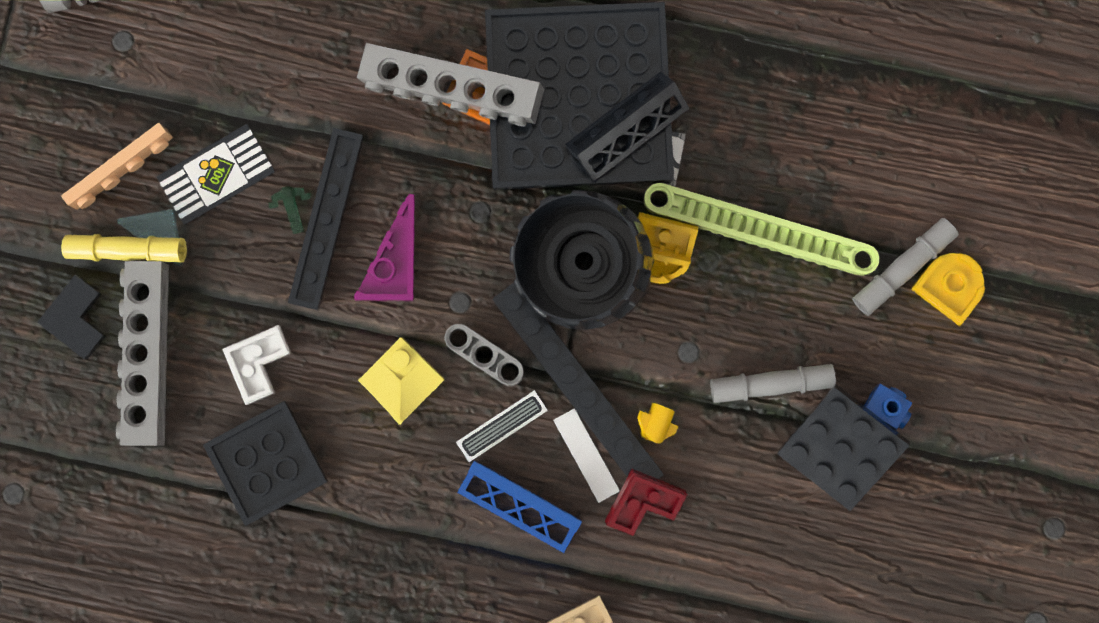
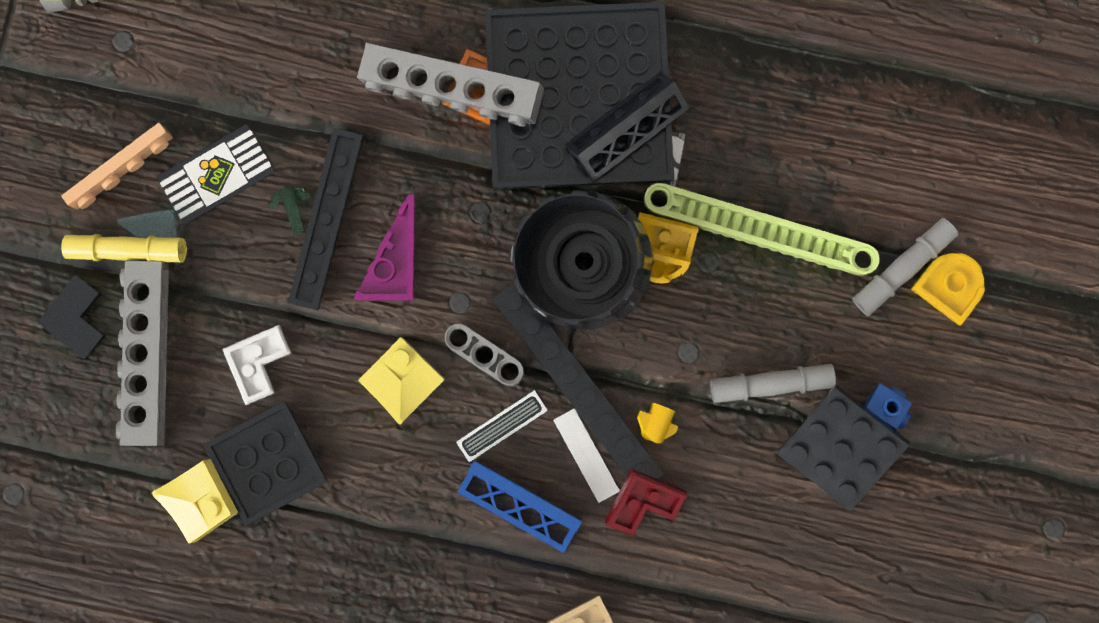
none -> light yellow plate [152,459,238,544]

